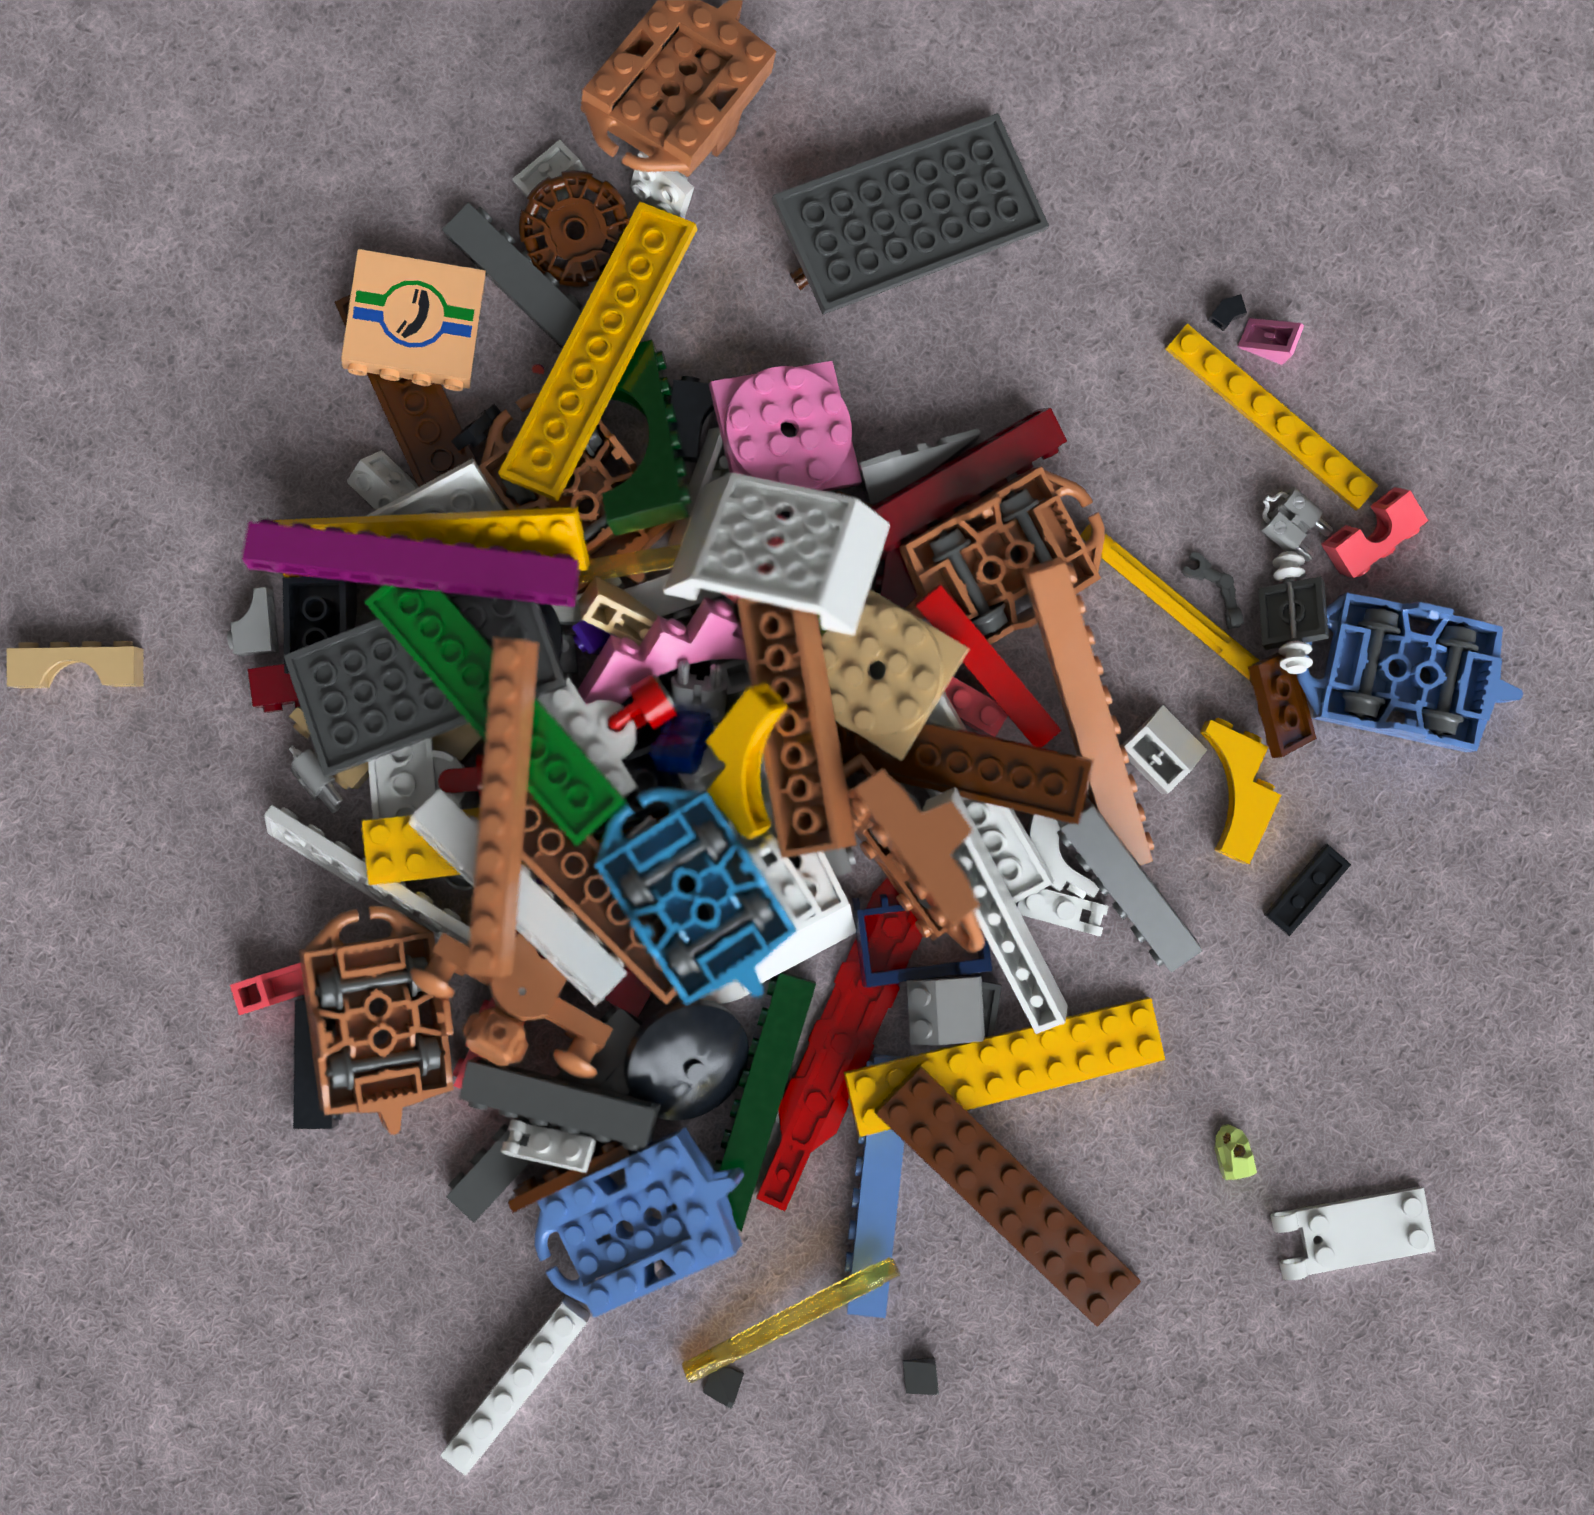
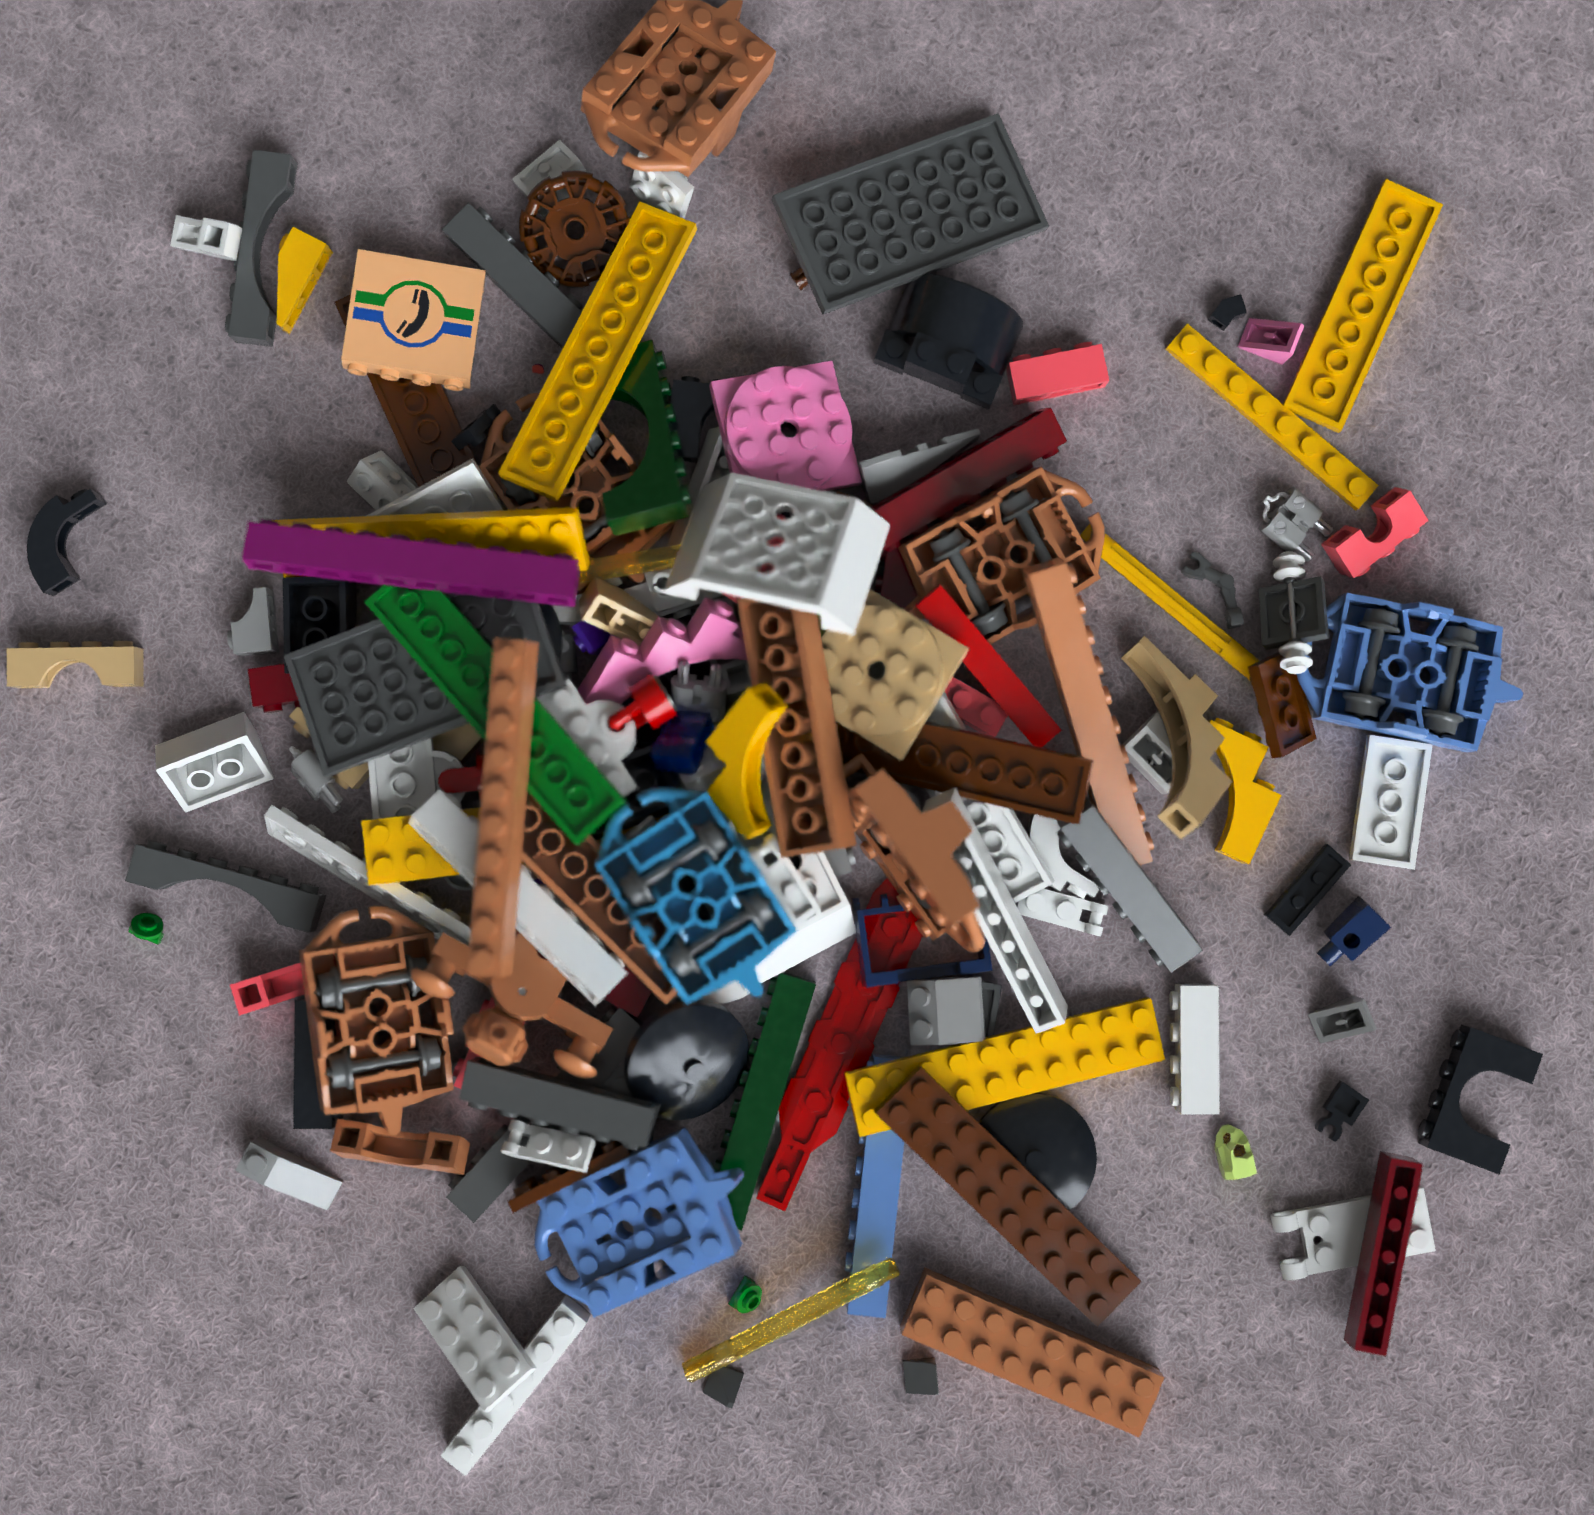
none -> black arch [27,489,107,596]
none -> dark grey arch [125,840,326,933]
none -> green plate [128,913,164,945]
none -> white slope [155,712,274,813]
none -> white arch [170,215,242,261]
none -> dark grey arch [225,150,298,347]
none -> slope [235,1136,343,1210]
none -> yellow slope [277,227,333,334]
none -> nougat arch [330,1119,470,1175]
none -> white plate [413,1266,537,1412]
none -> white bracket [644,563,686,612]
none -> green plate [728,1275,762,1313]
none -> black piece [874,274,1023,410]
none -> nougat brick [900,1267,1165,1438]
none -> black dish [979,1093,1097,1210]
none -> coral brick [1006,342,1109,406]
none -> tan arch [1121,636,1233,839]
none -> white brick [1169,983,1220,1114]
none -> yellow plate [1283,179,1443,433]
none -> light grey slope [1308,995,1377,1043]
none -> black plate [1315,1080,1369,1142]
none -> dark blue torso [1317,896,1391,967]
none -> dark red brick [1343,1151,1423,1356]
none -> white plate [1349,735,1433,870]
none -> black arch [1417,1024,1543,1175]

